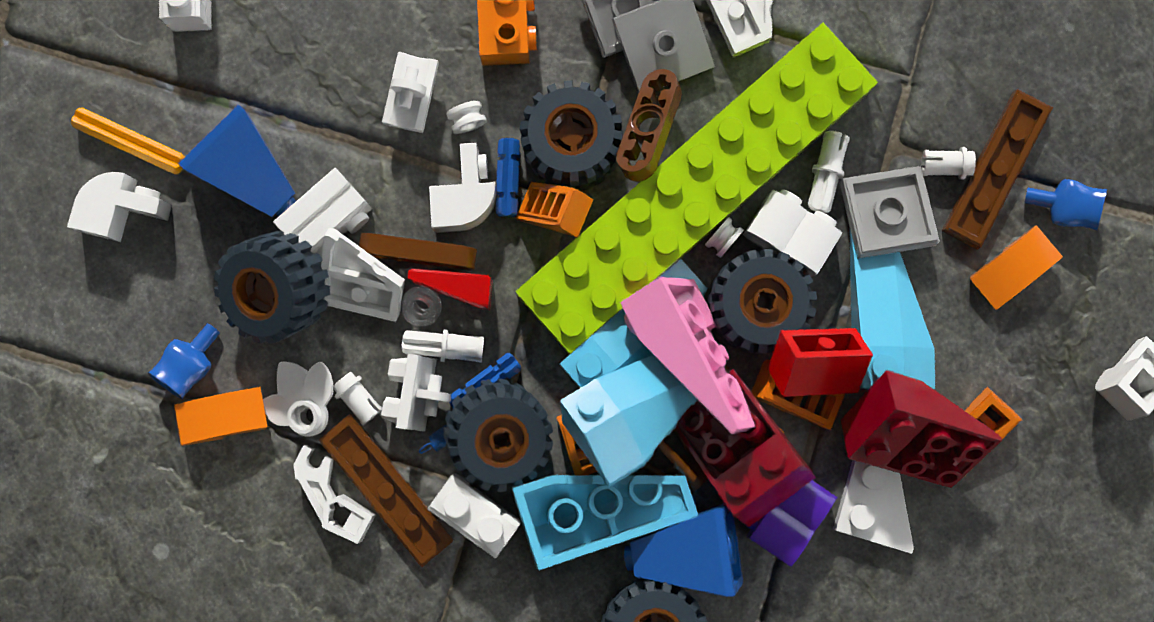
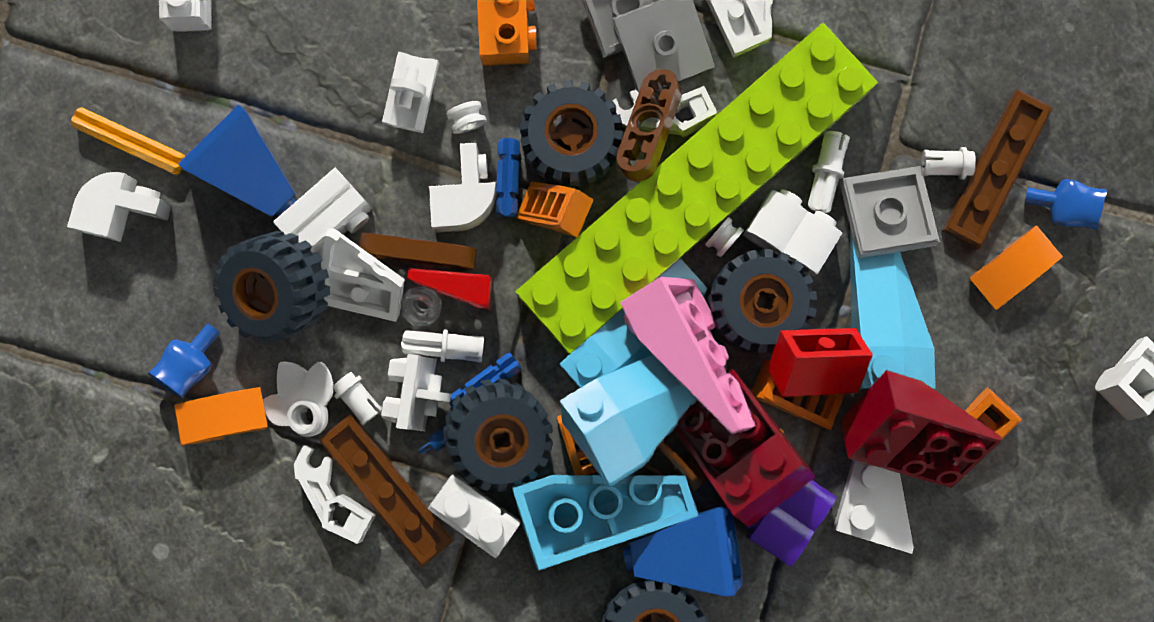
none -> white piece [613,86,717,138]

